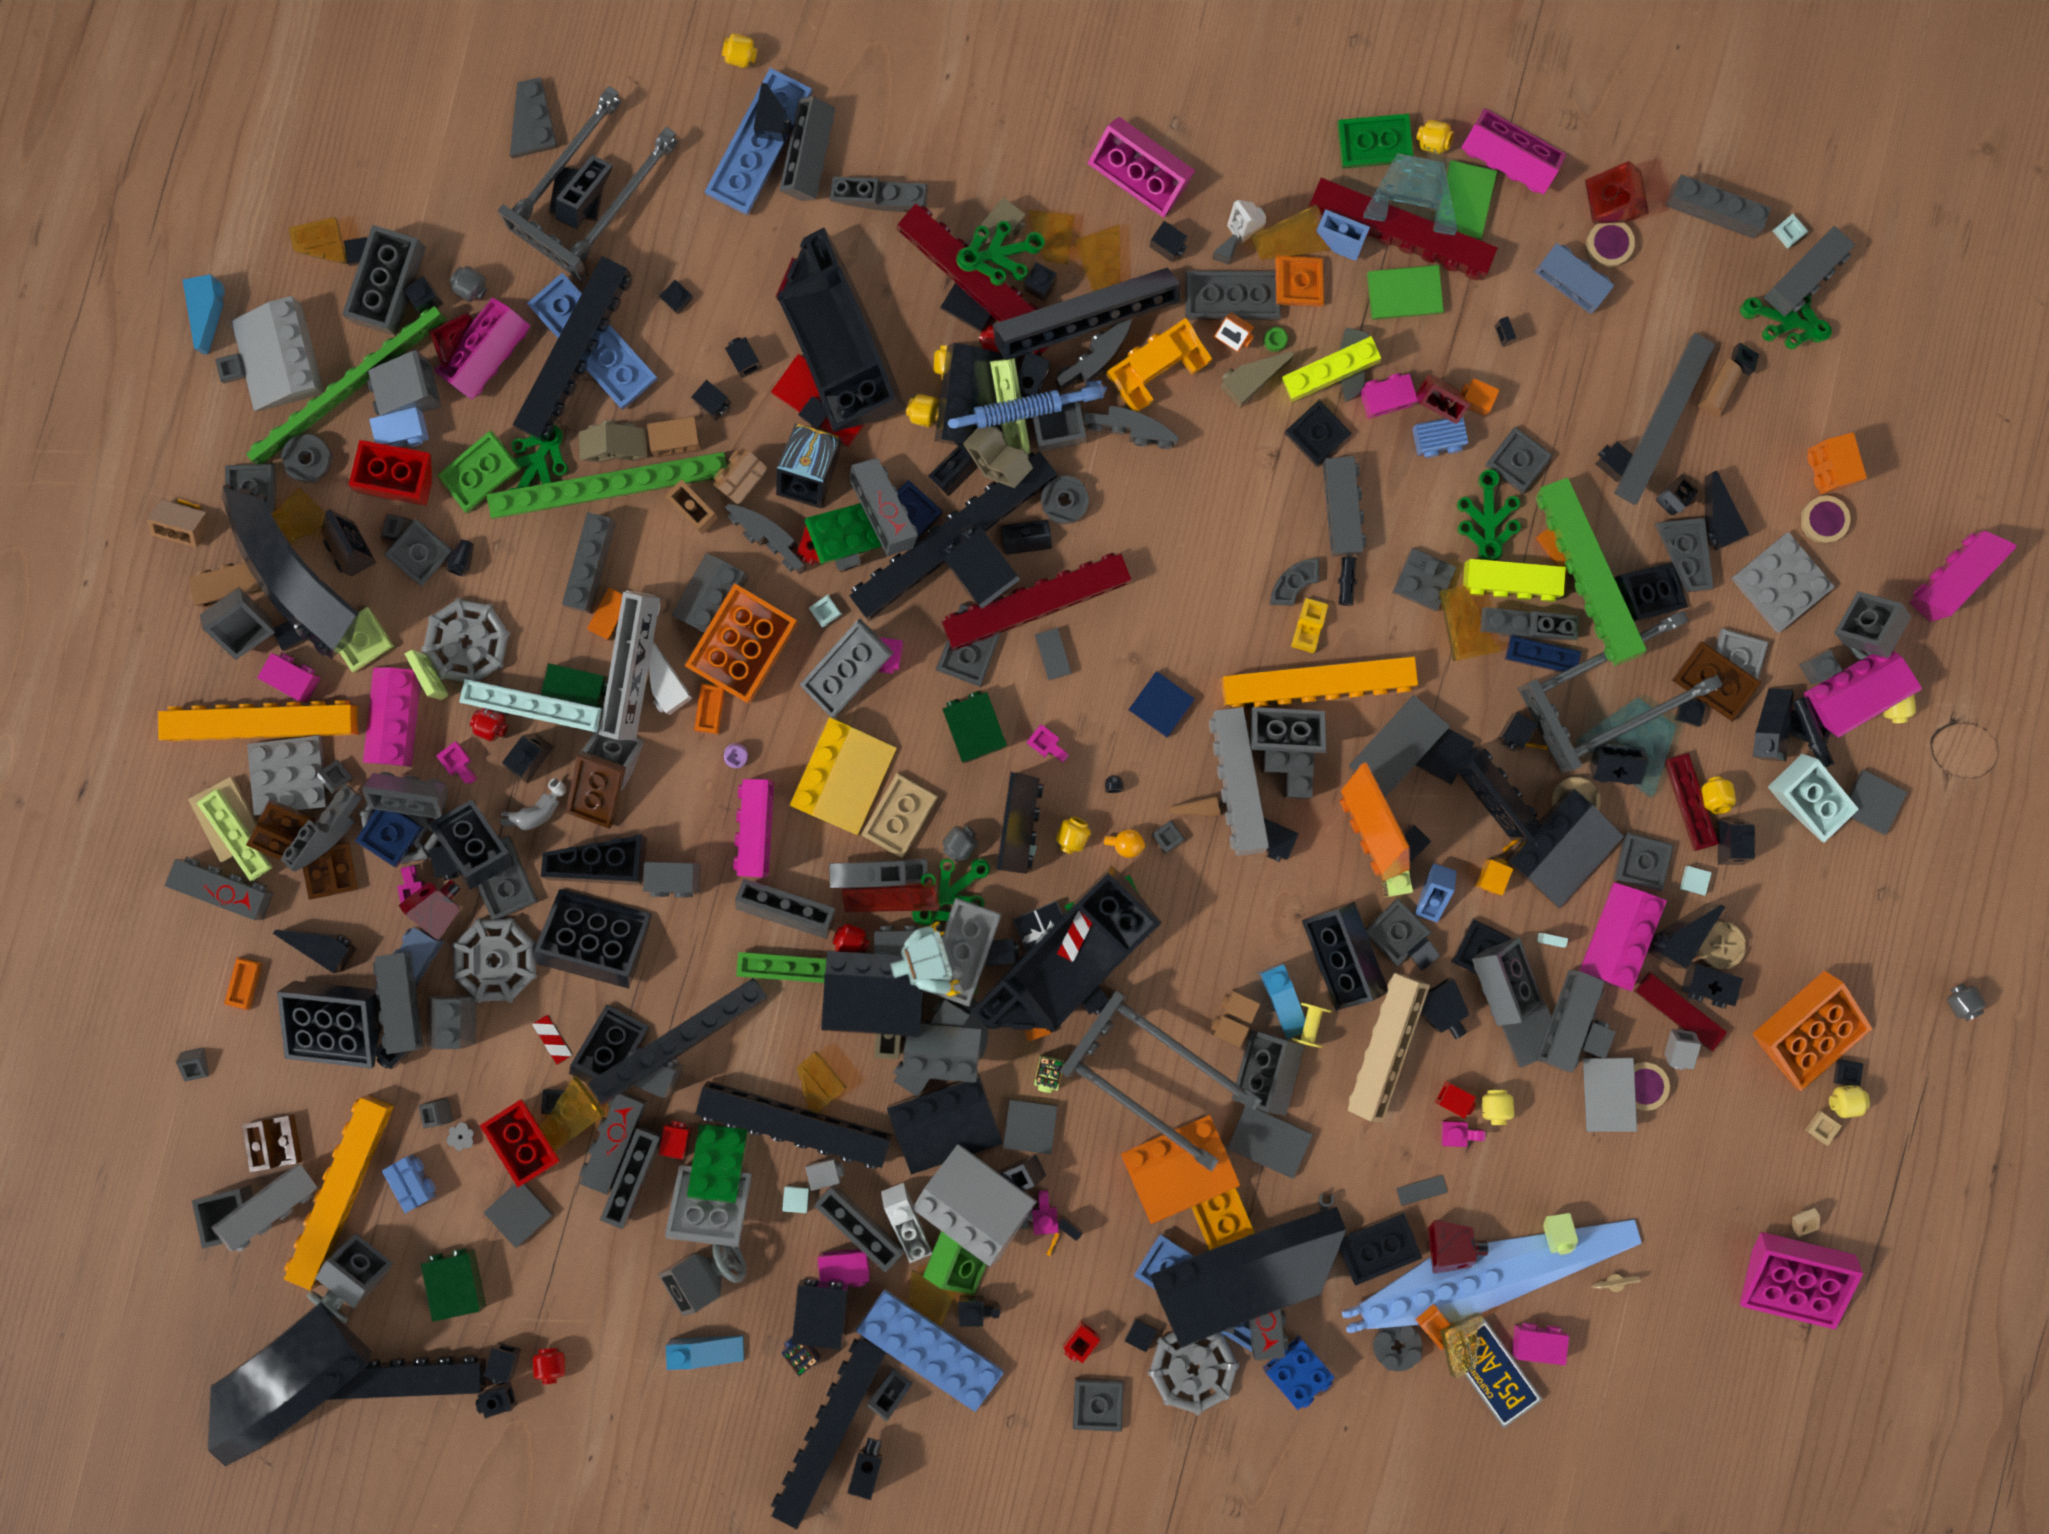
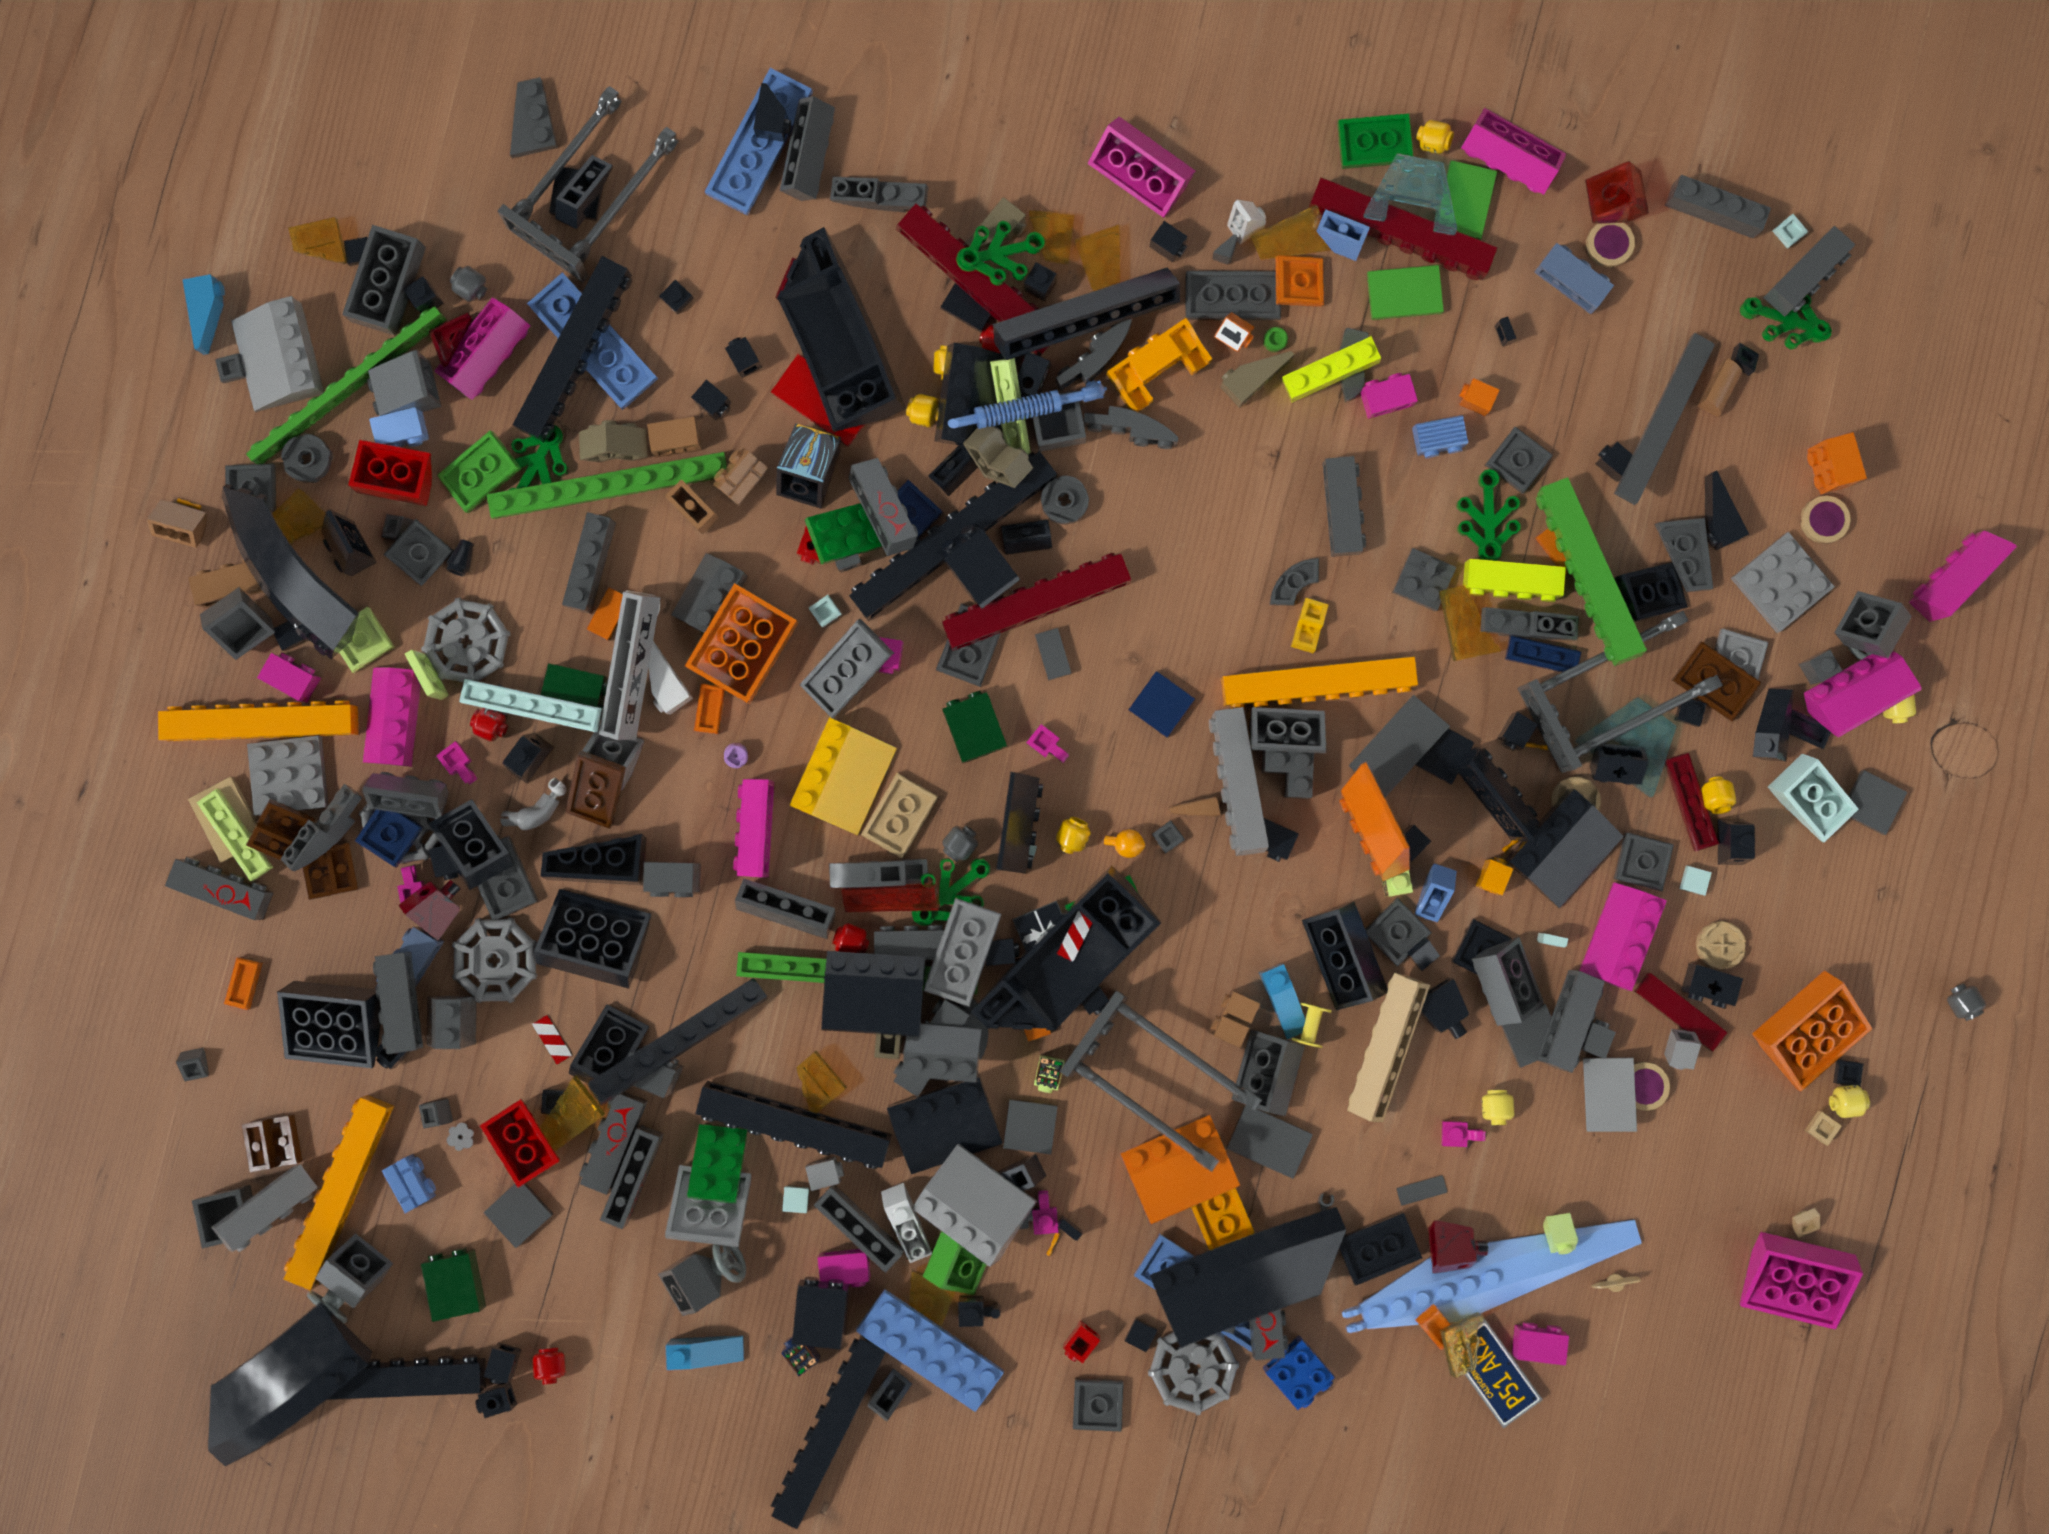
black slope [273,929,357,973] -> none
dark grey plate [317,759,353,794] -> none
red brick [659,1120,692,1159] -> none
yellow head [721,33,758,69] -> none
dark grey slope [725,504,806,574] -> none
black tile [798,396,828,430] -> none
black torso [847,1437,883,1500] -> none
light aqua torso [891,922,960,997] -> none
black hinge [1105,775,1124,793] -> none
black tile [1284,399,1352,467] -> none
black pin [1338,556,1357,606] -> none
dark grey plate [1372,1326,1423,1371] -> none
dark red torso [1416,374,1471,424] -> none
red brick [1435,1081,1476,1119] -> none
black slope [1647,904,1725,969] -> none
black slope [1656,474,1699,516] -> none
black pin [1792,696,1835,768] -> none

